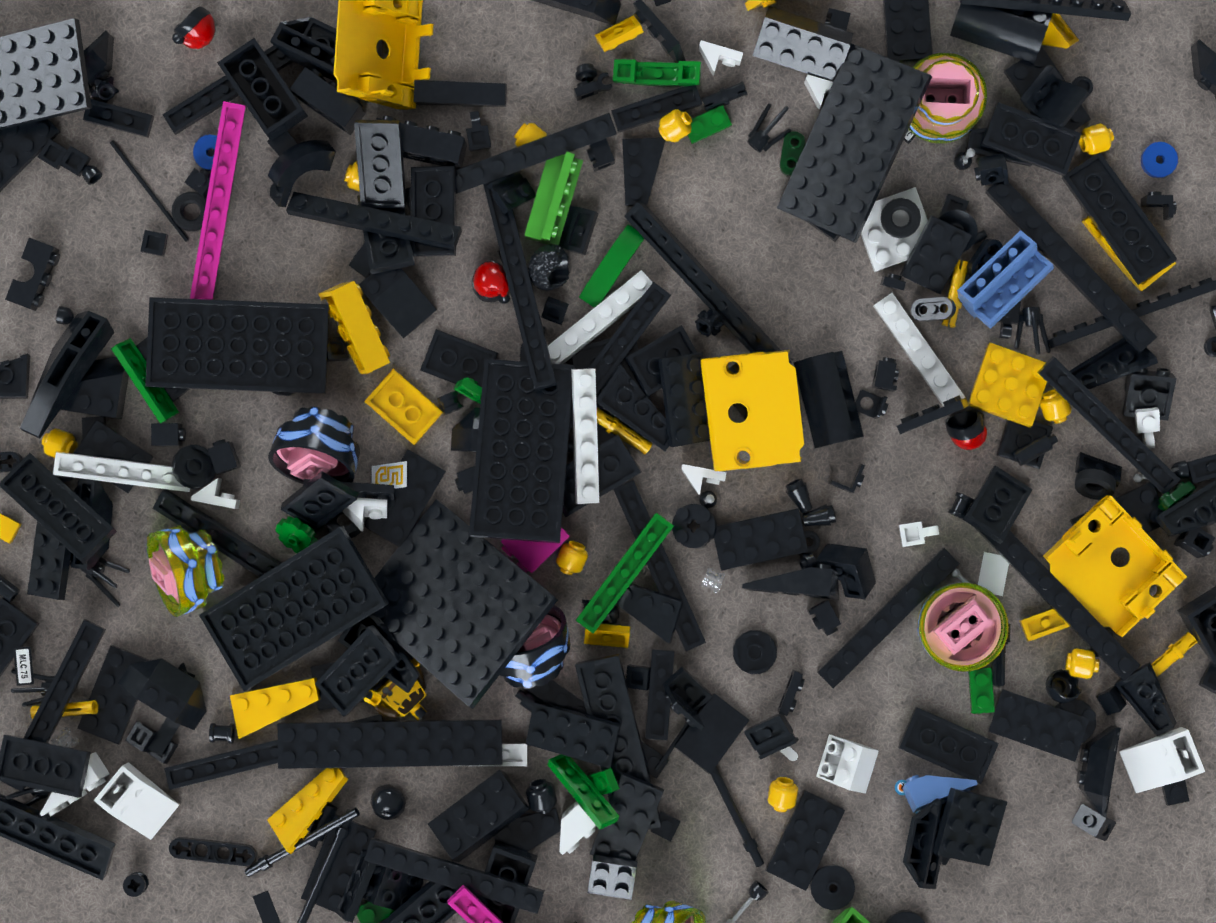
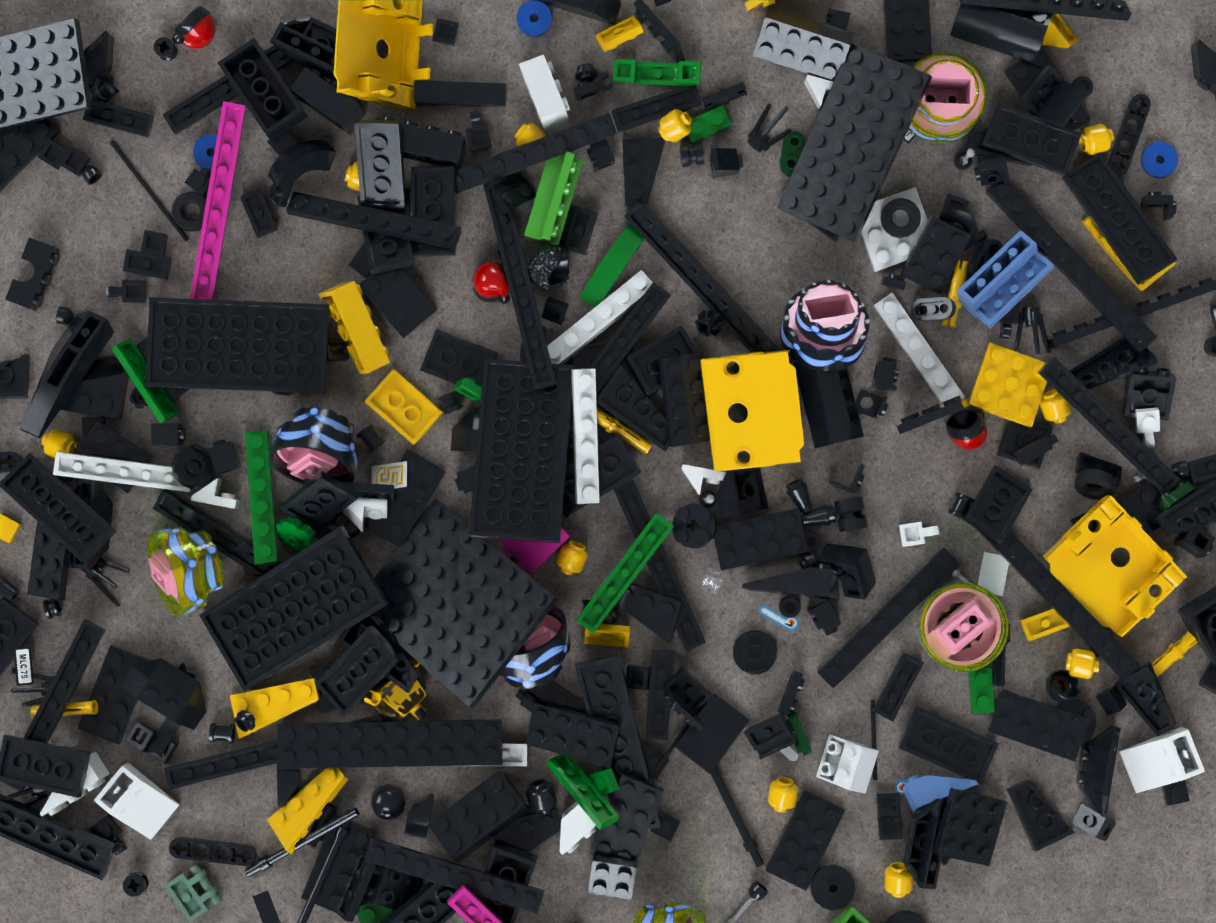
white slope [699,40,743,76] -> none
none -> black bush [43,599,62,619]
none -> black plate [90,814,127,855]
none -> black plate [106,280,146,303]
none -> black plate [122,249,172,280]
none -> black plate [130,387,148,409]
none -> black bush [153,37,178,61]
none -> sand green plate [165,863,222,923]
none -> black plate [234,710,255,732]
none -> black plate [240,188,279,239]
none -> green plate [245,430,278,565]
none -> black slope [277,763,301,808]
none -> black bush [356,424,385,453]
none -> black slope [404,794,434,839]
none -> black plate [432,18,459,46]
none -> blue piece [517,0,552,37]
none -> white wedge [519,54,571,135]
none -> black wheel [680,142,704,167]
none -> black slope [709,148,743,178]
none -> black slope [715,467,768,518]
none -> dark azure sticker [759,605,799,631]
none -> black plate [779,595,801,618]
none -> piece [780,280,870,371]
none -> dark green plate [787,712,812,756]
none -> black wheel [834,496,868,532]
none -> black axle [870,700,877,780]
none -> black plate [872,652,924,722]
none -> black slope [876,793,902,841]
none -> yellow head [884,862,913,898]
none -> black wing [1007,780,1075,851]
none -> black beam [1108,94,1151,177]

